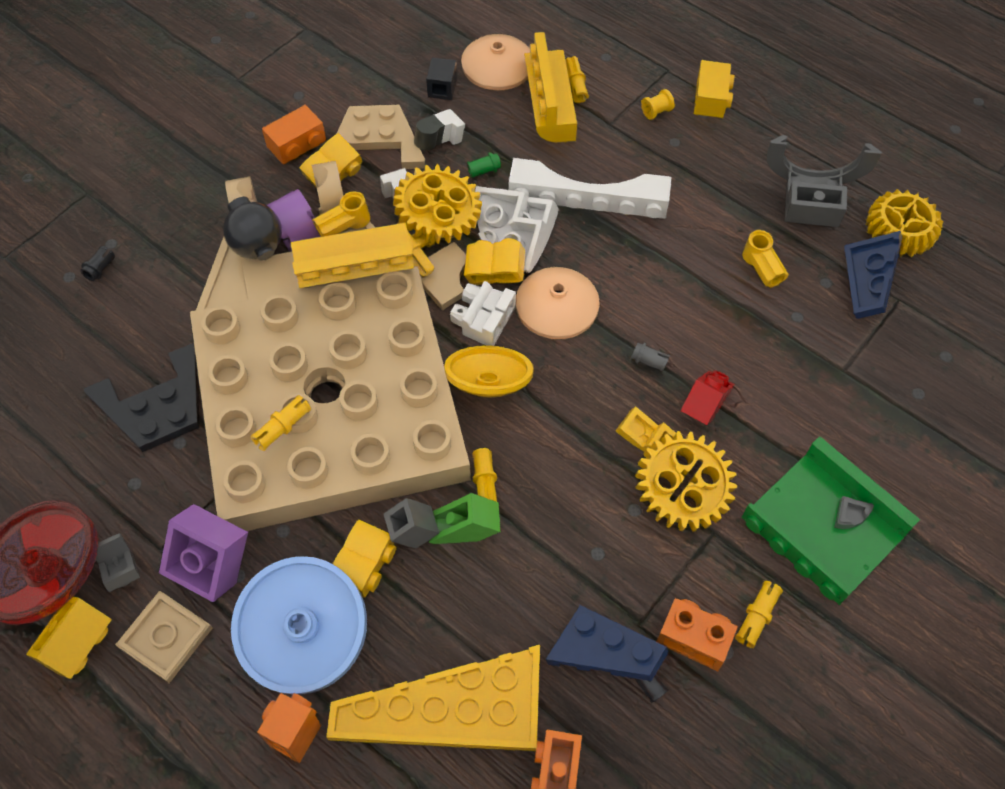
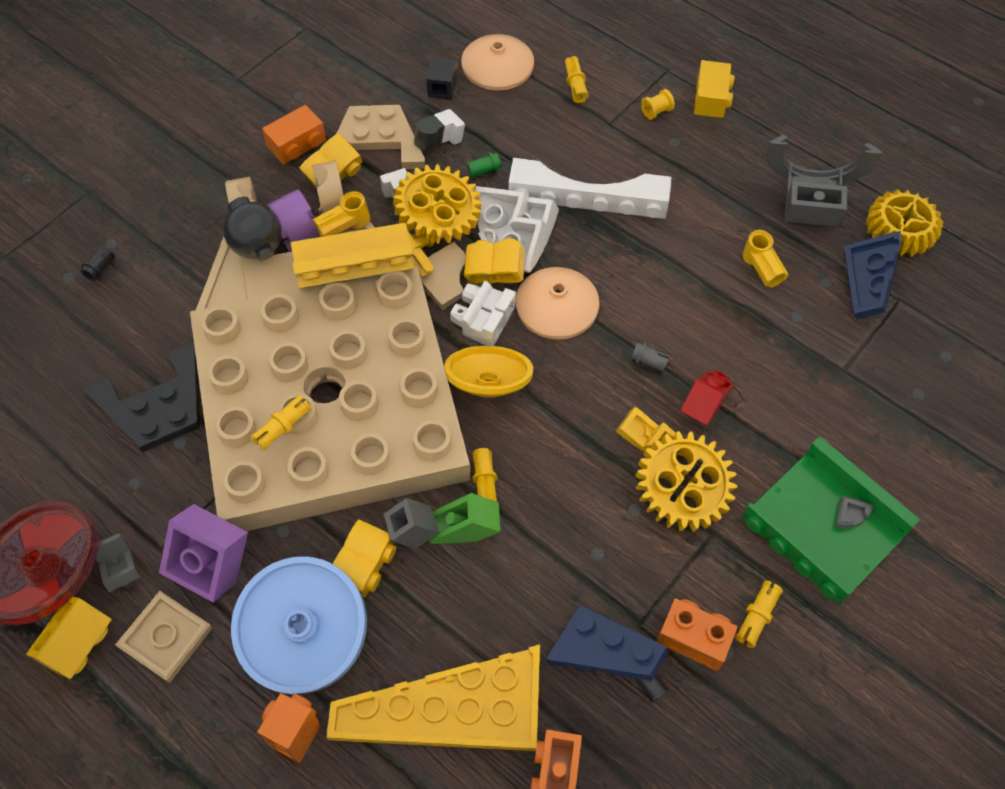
yellow brick [524,32,577,142] -> none

